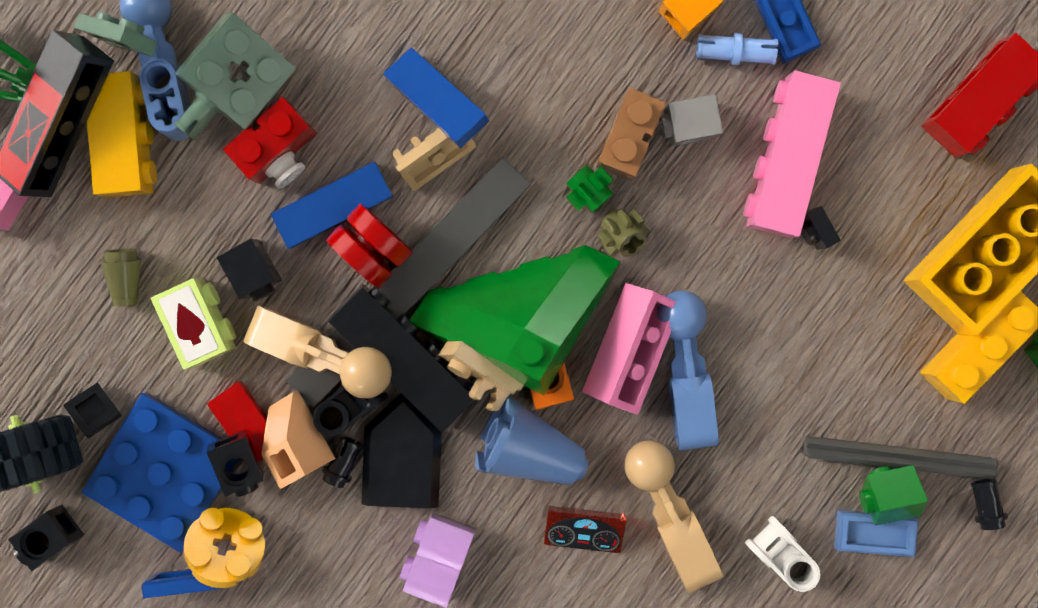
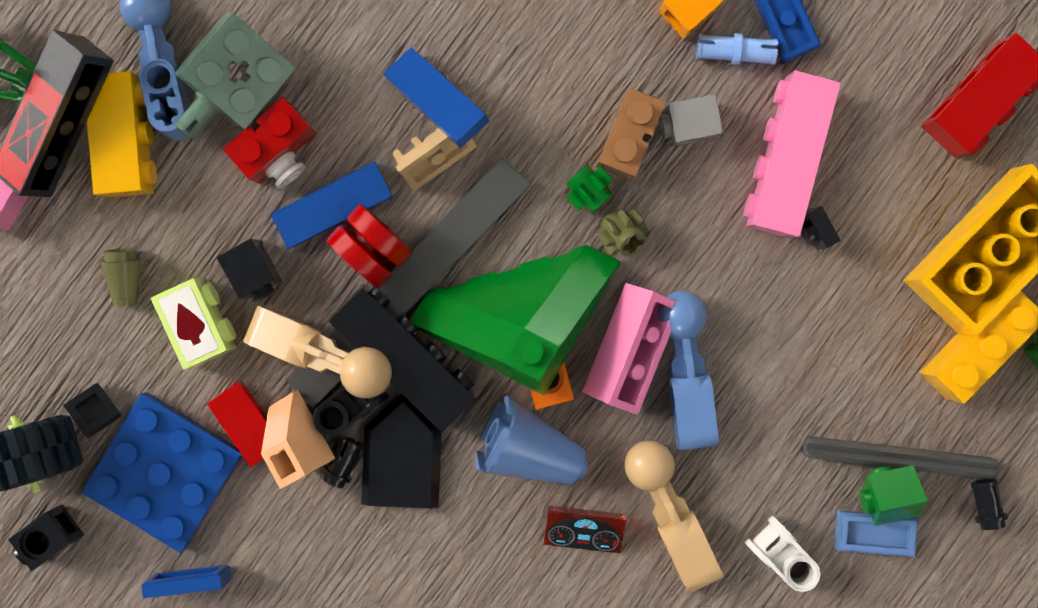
sand green plate [74,12,158,57] -> none
yellow plate [184,508,265,588] -> none
black brick [207,430,264,497] -> none
lavender brick [399,513,476,608] -> none
tan plate [439,341,524,411] -> none

